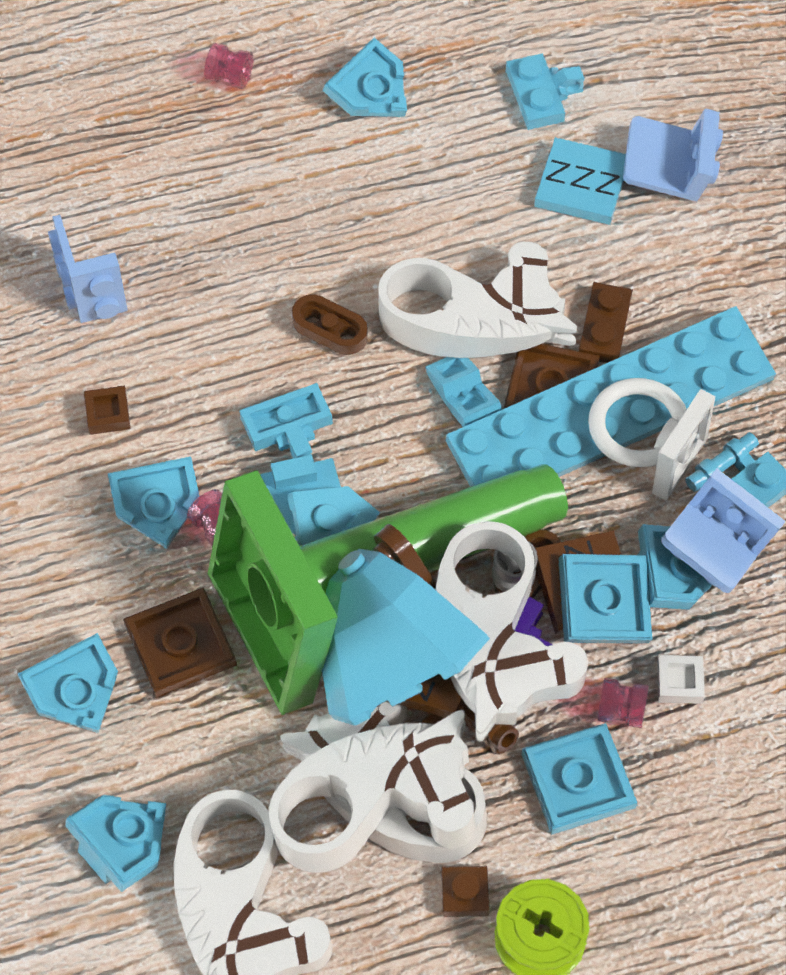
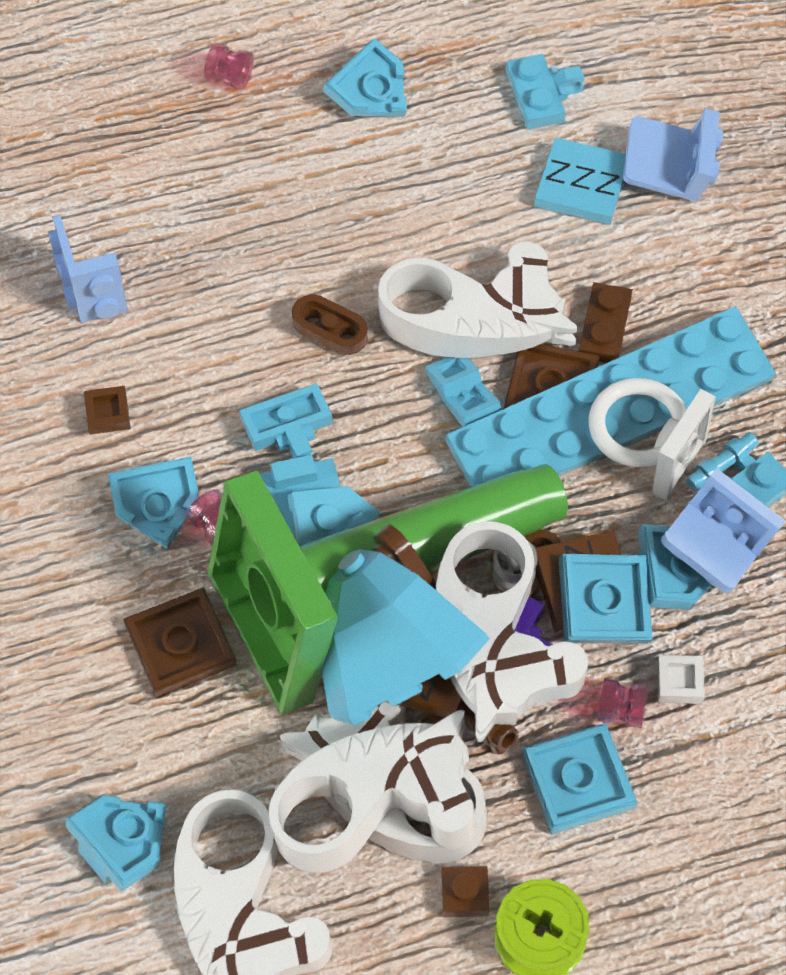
medium azure plate [18,633,118,733] -> none

